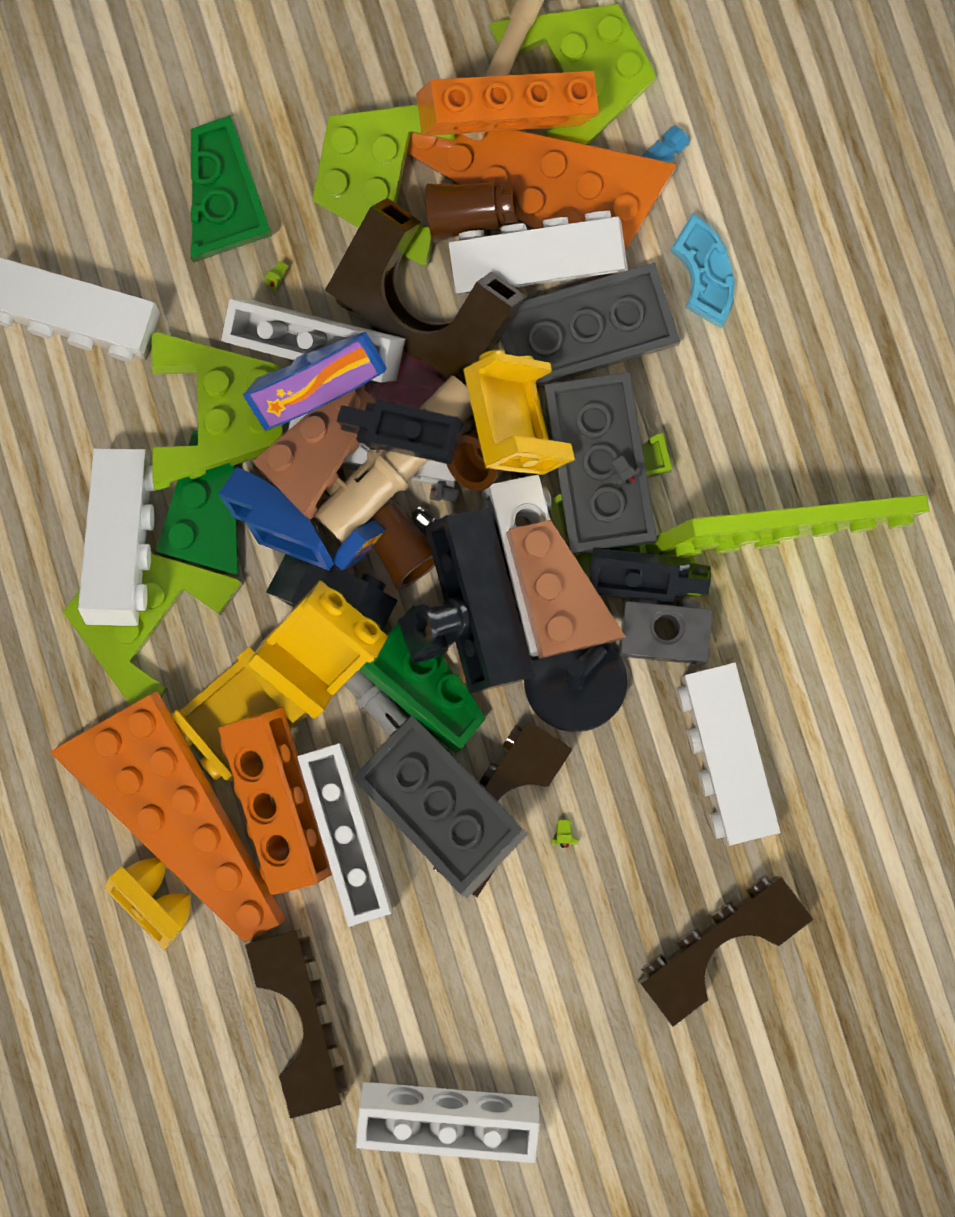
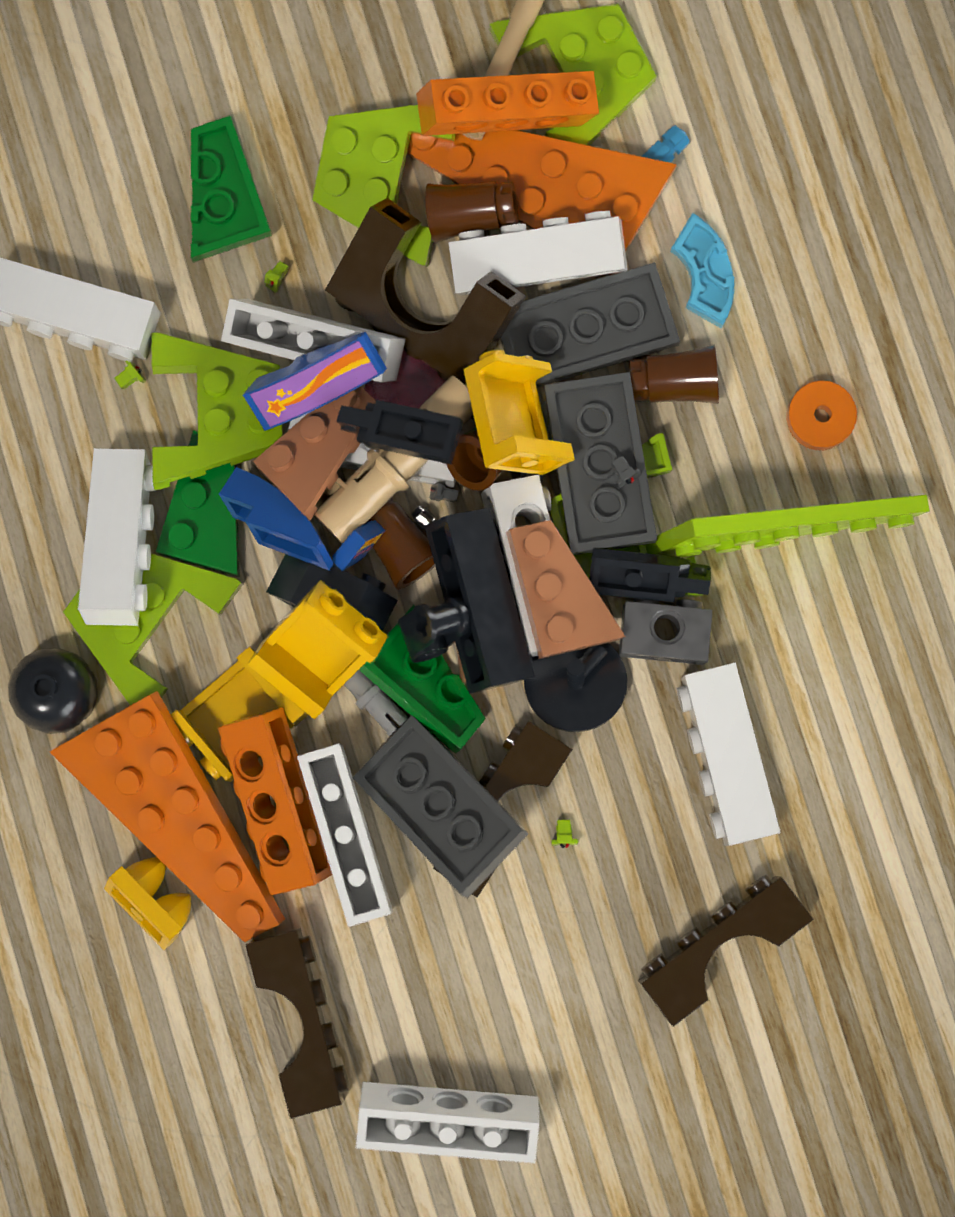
none -> black cylinder [8,648,98,734]
none -> lime piece [114,361,146,389]
none -> reddish brown plant [630,344,719,404]
none -> orange piece [786,381,857,451]

